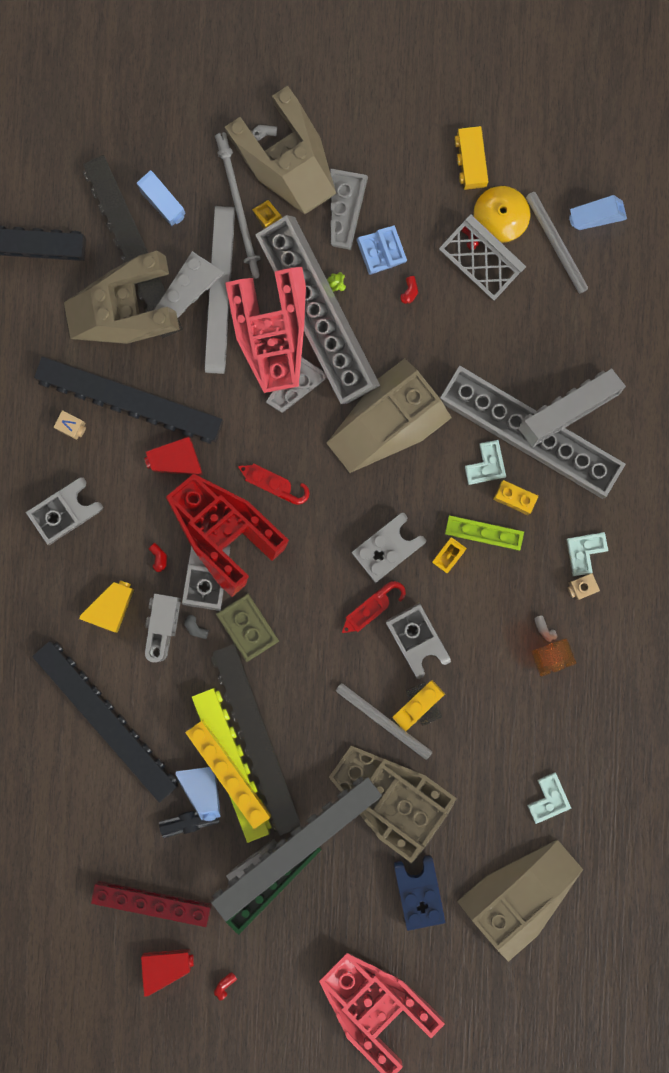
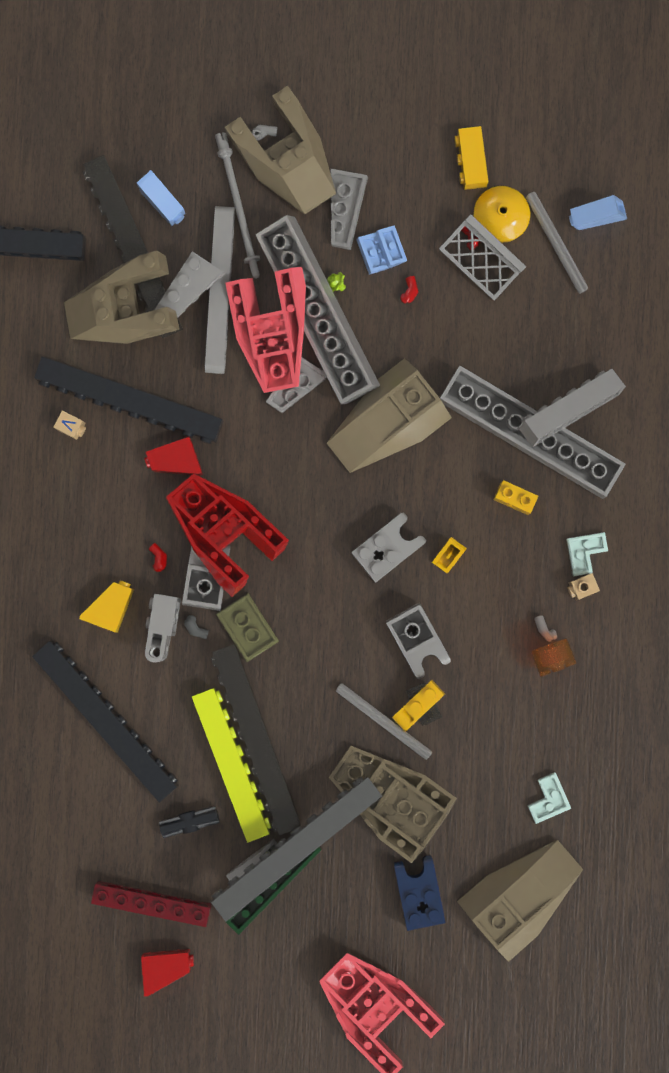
light grey brick [26,478,104,545] -> none
light blue slope [176,767,220,821] -> none
yellow brick [185,720,271,829] -> none
red arm [214,972,237,1000] -> none
red plate [238,463,310,505] -> none
yellow slope [252,200,282,229] -> none
red plate [342,581,406,633] -> none
lime plate [445,515,524,551] -> none
light aqua tile [465,440,506,485] -> none

